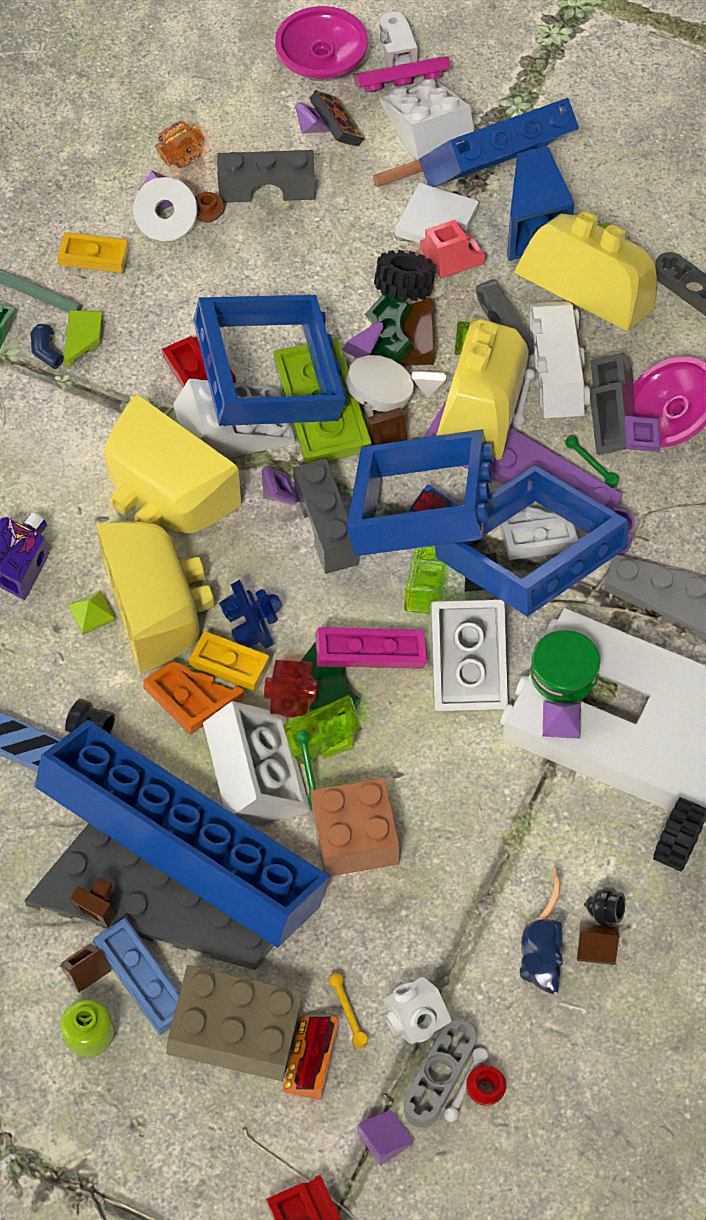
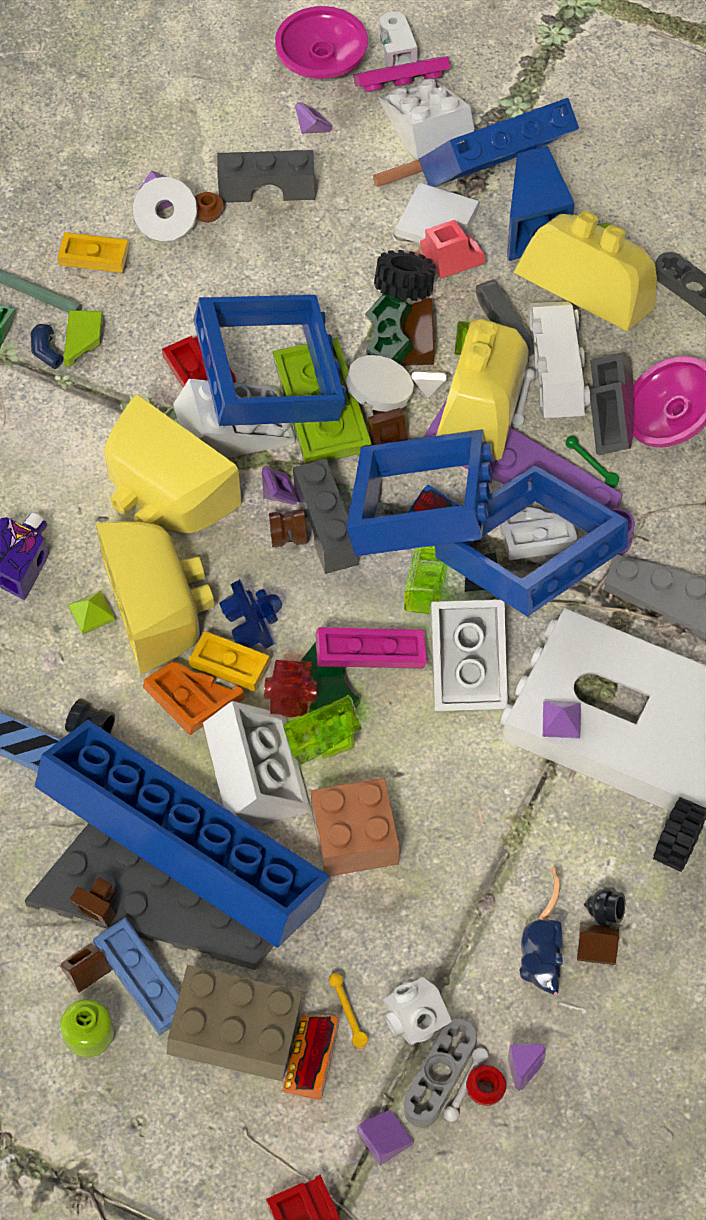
clear orange head [155,120,204,168] -> none
green hinge [295,730,316,806] -> none
black tile [309,90,365,146] -> none
medium lavender slope [342,321,384,358] -> none
green head [530,630,600,703] -> none
medium lavender slope [624,416,661,452] -> none
none -> reddish brown wheel [269,509,307,548]
none -> medium lavender slope [508,1044,546,1091]

